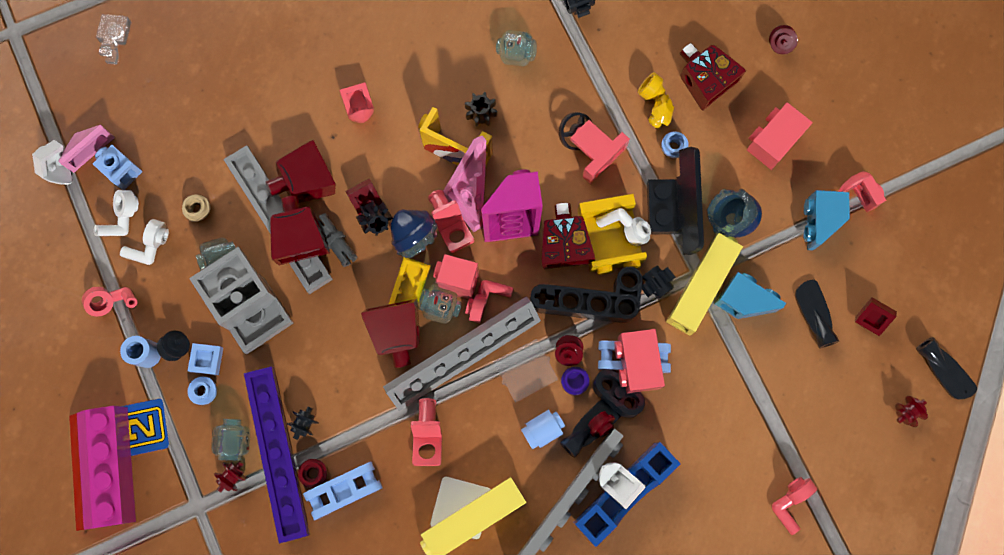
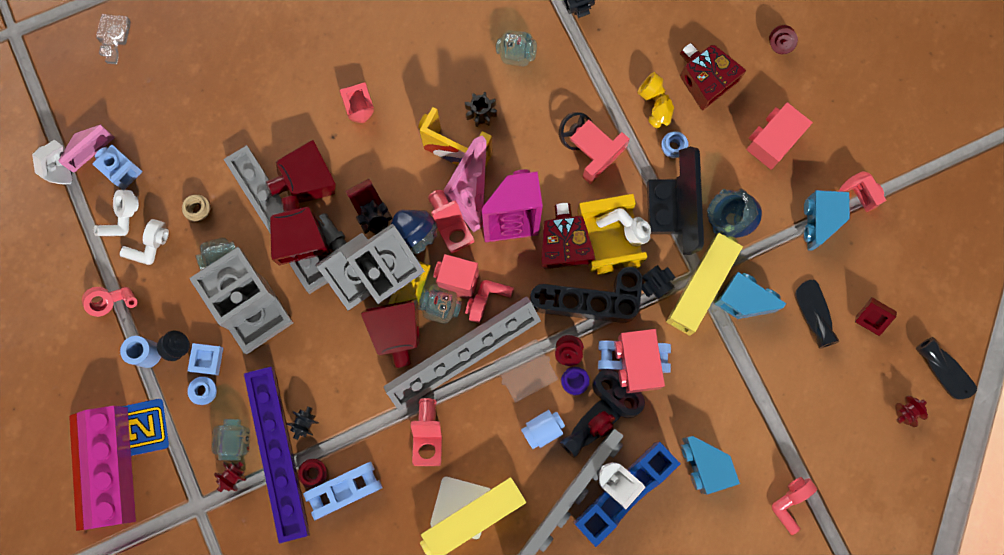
none -> light grey bracket [315,224,425,310]
none -> dark azure slope [681,436,740,495]

